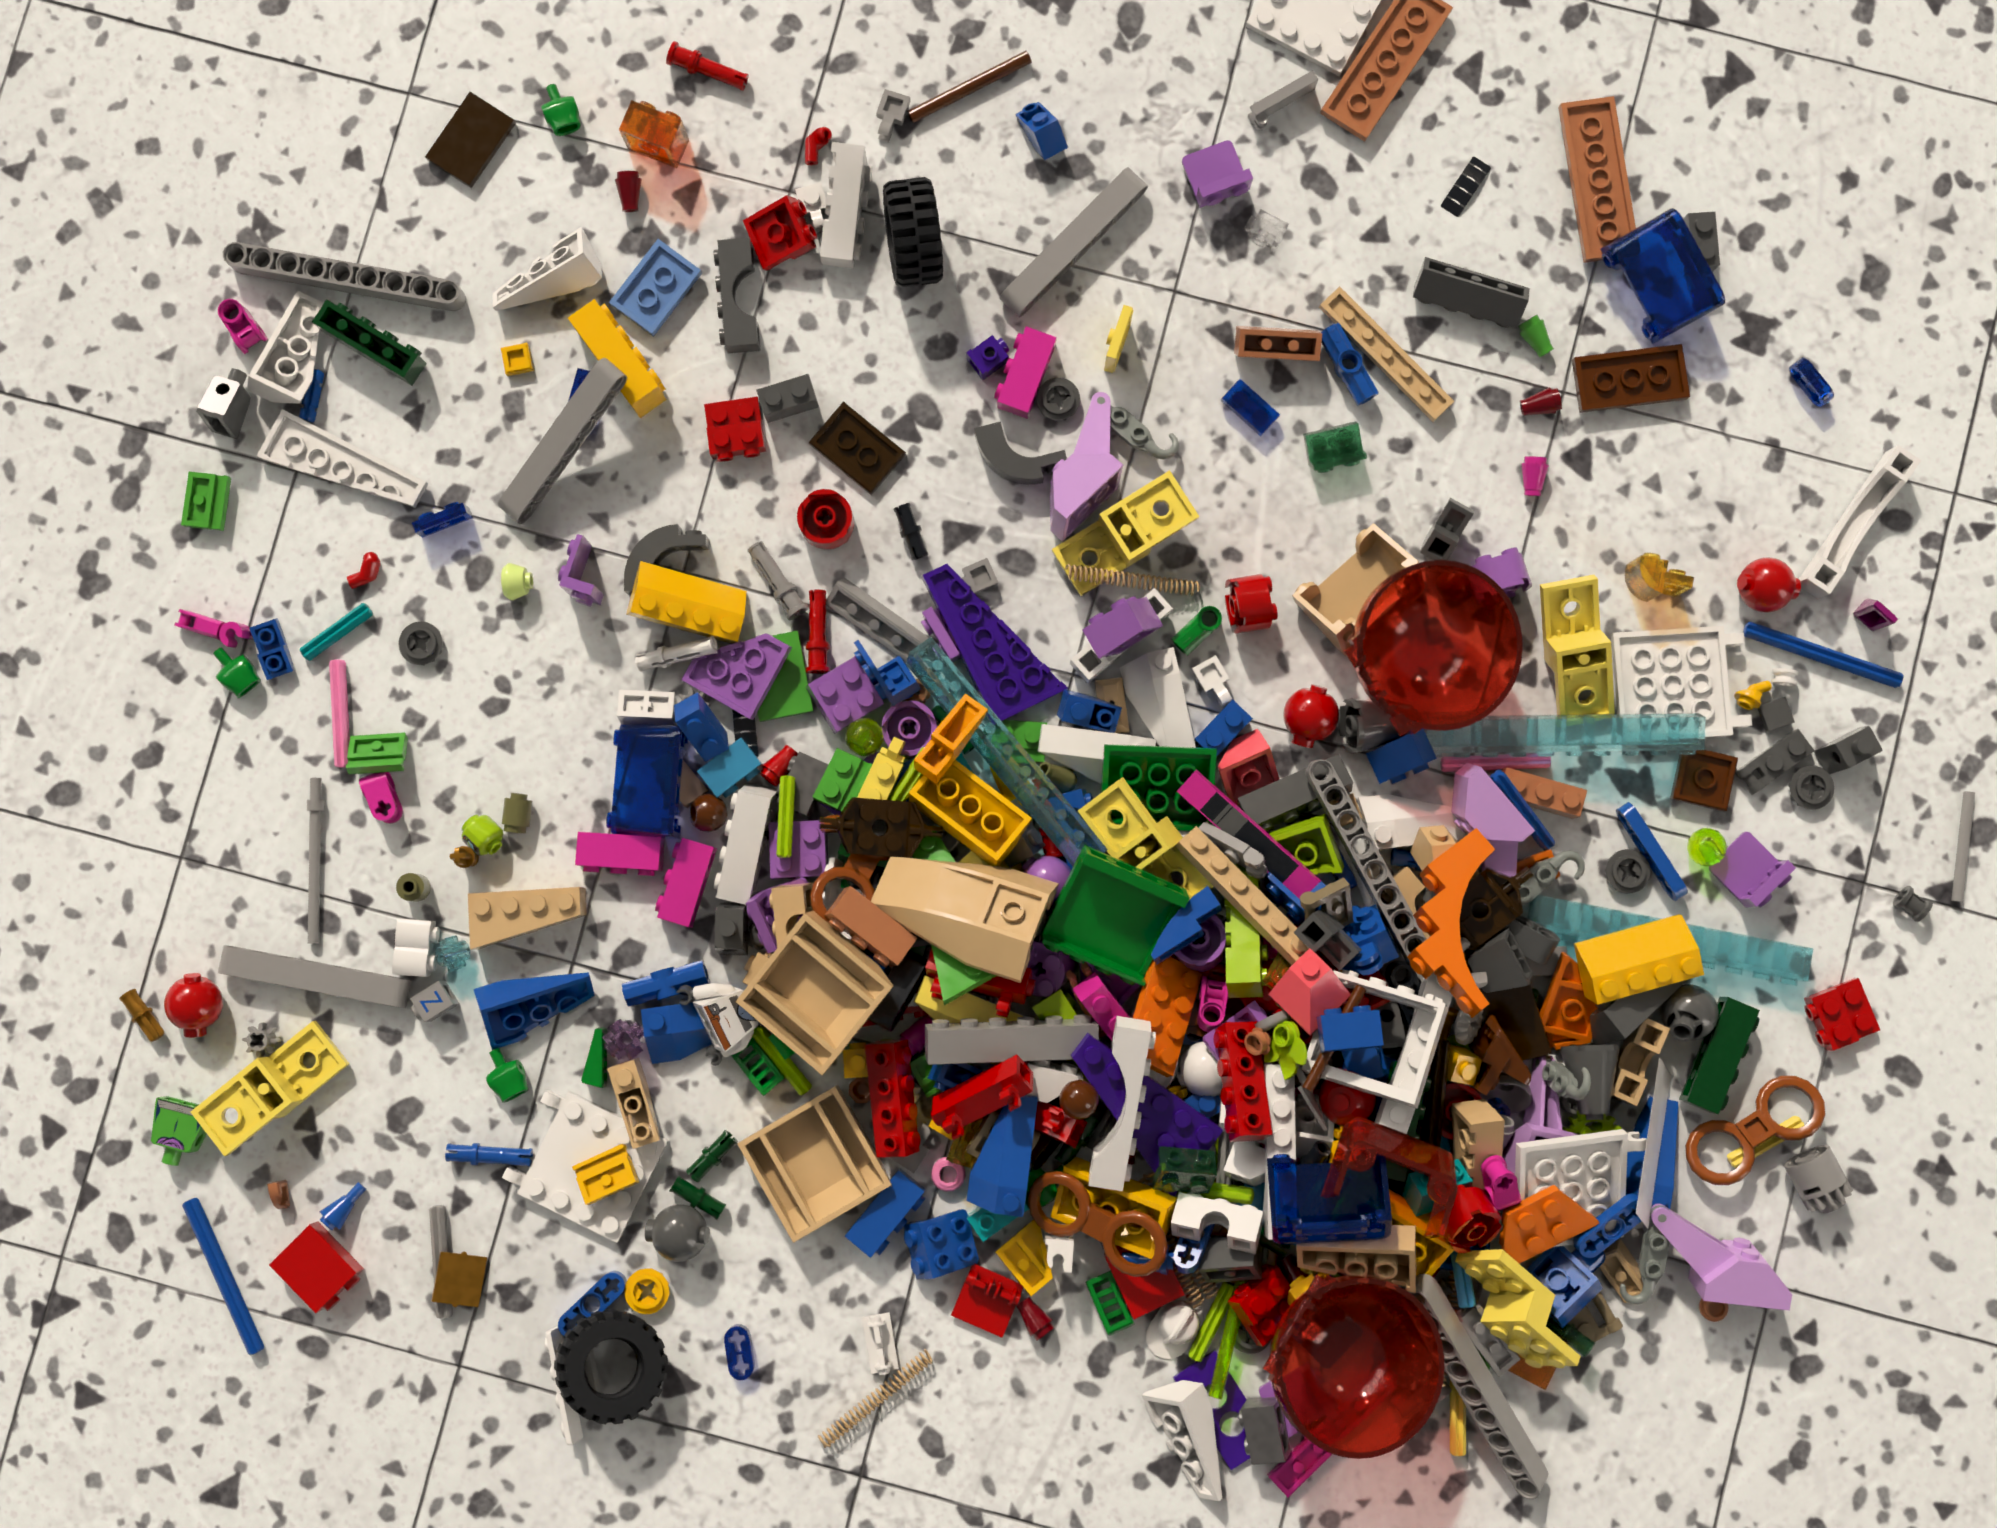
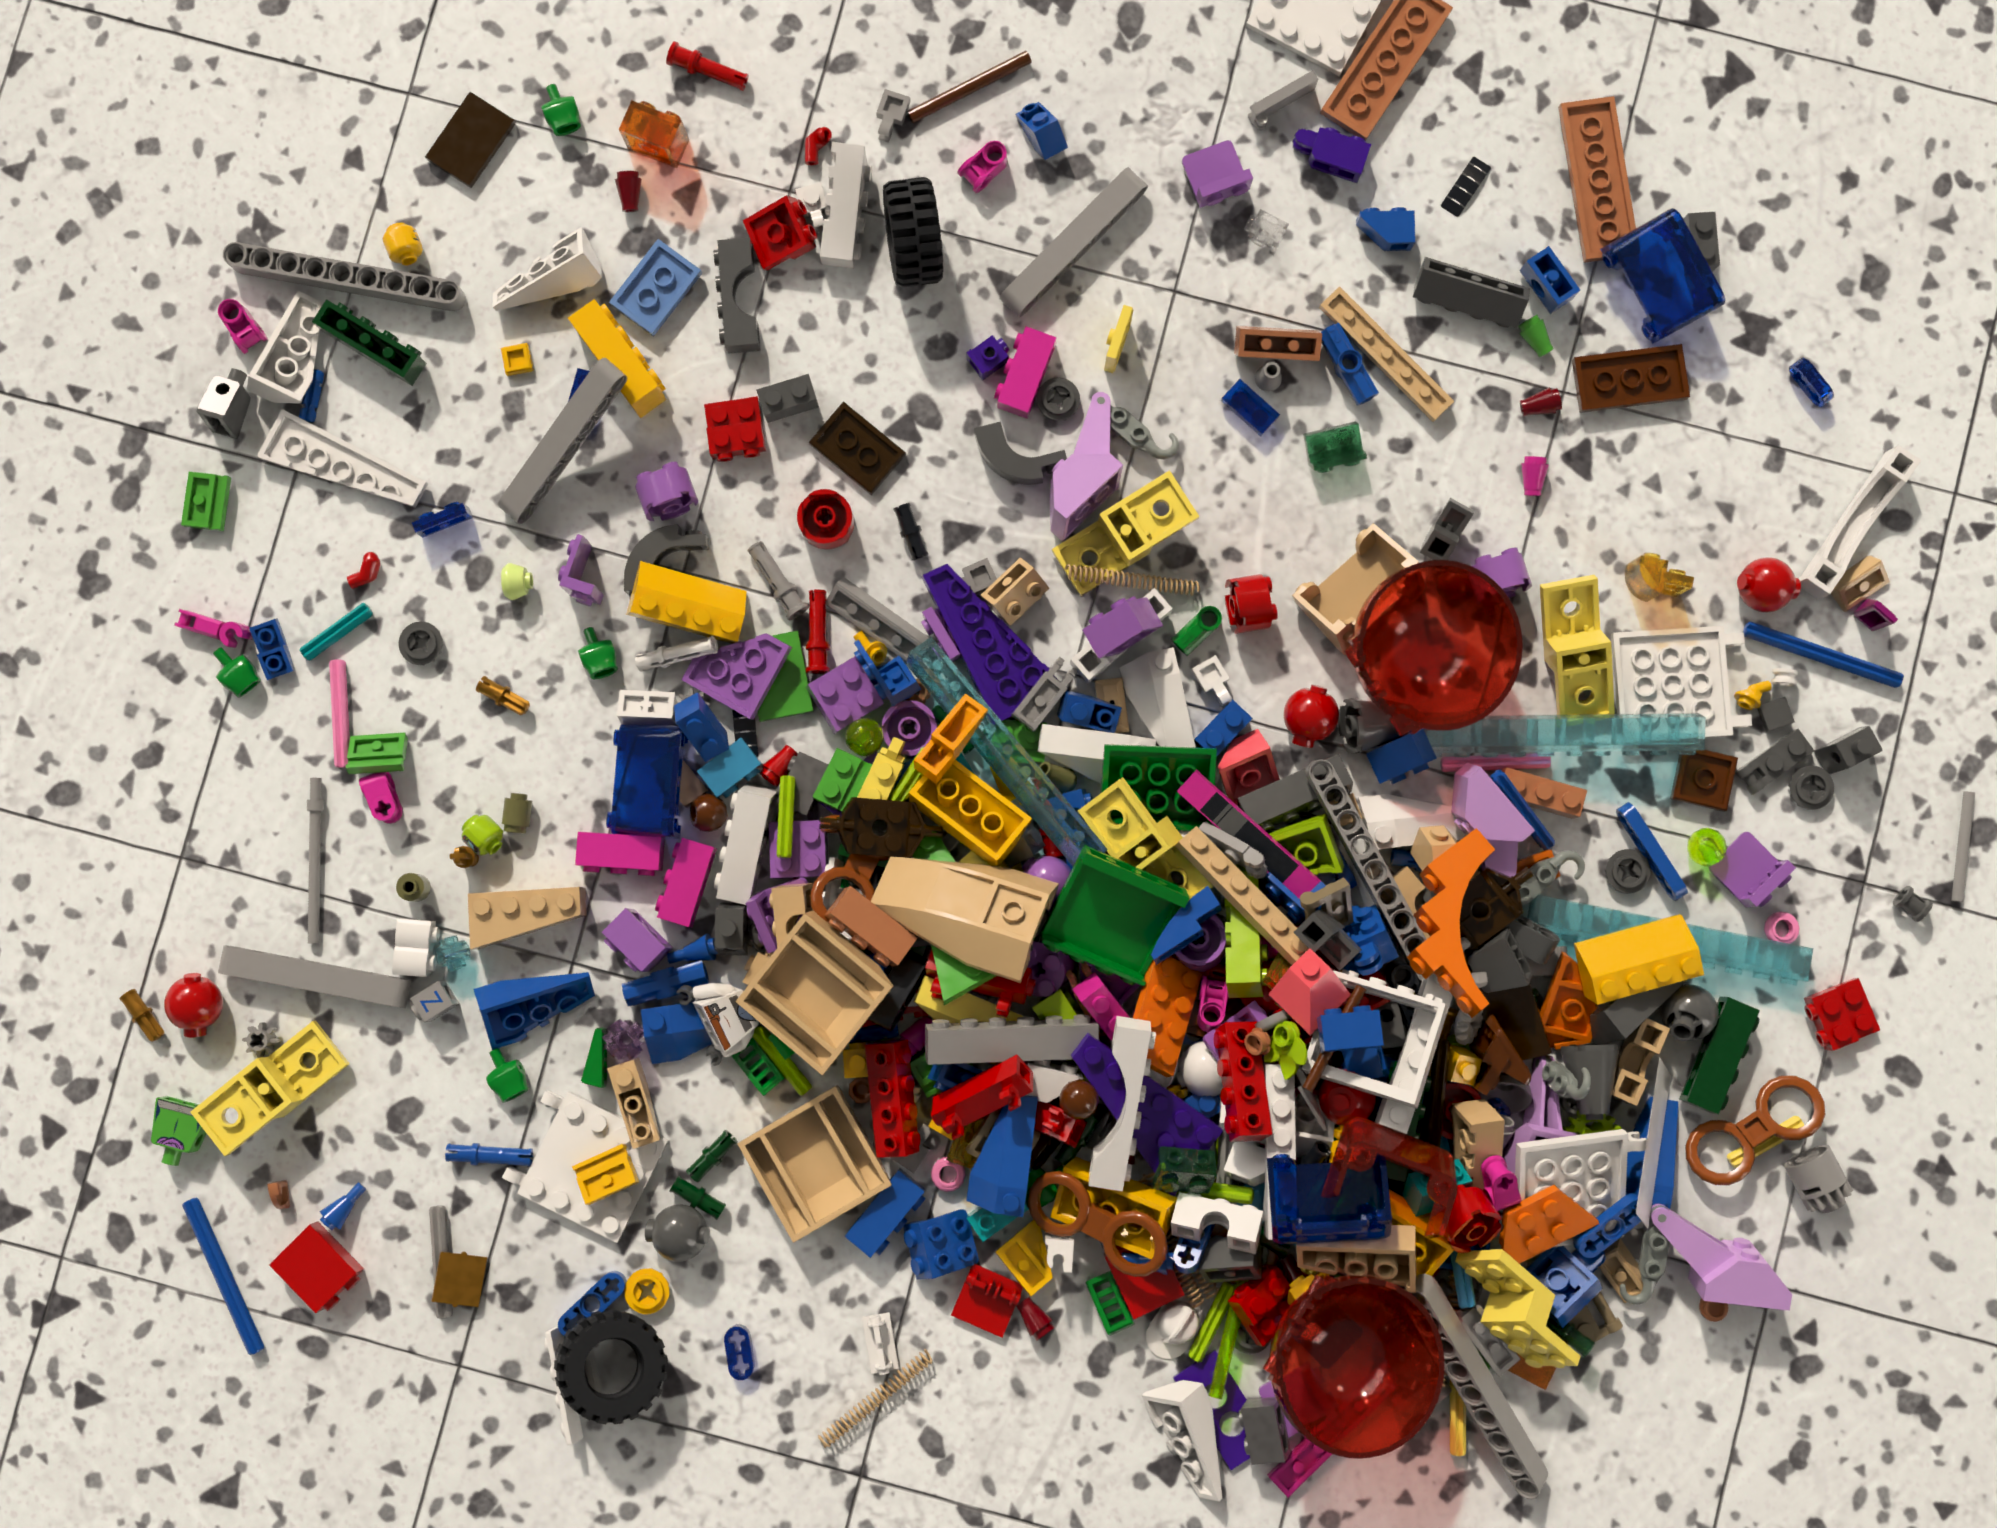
none -> yellow head [382,222,423,266]
none -> pearl gold axle [476,676,530,715]
none -> green piece [578,627,618,680]
none -> medium lavender brick [602,908,673,972]
none -> medium lavender brick [635,462,698,521]
none -> blue cone [667,934,718,964]
none -> blue axle [849,1025,899,1043]
none -> yellow plate [853,631,887,667]
none -> dark pink piece [957,141,1008,193]
none -> tan brick [981,558,1050,626]
none -> light grey hinge [1011,657,1078,732]
none -> light grey cone [1255,362,1282,392]
none -> dark purple hinge [1292,127,1371,183]
none -> blue slope [1356,207,1415,251]
none -> blue brick [1519,246,1580,314]
none -> bright pink piece [1764,911,1800,946]
none -> tan slope [1831,556,1890,612]

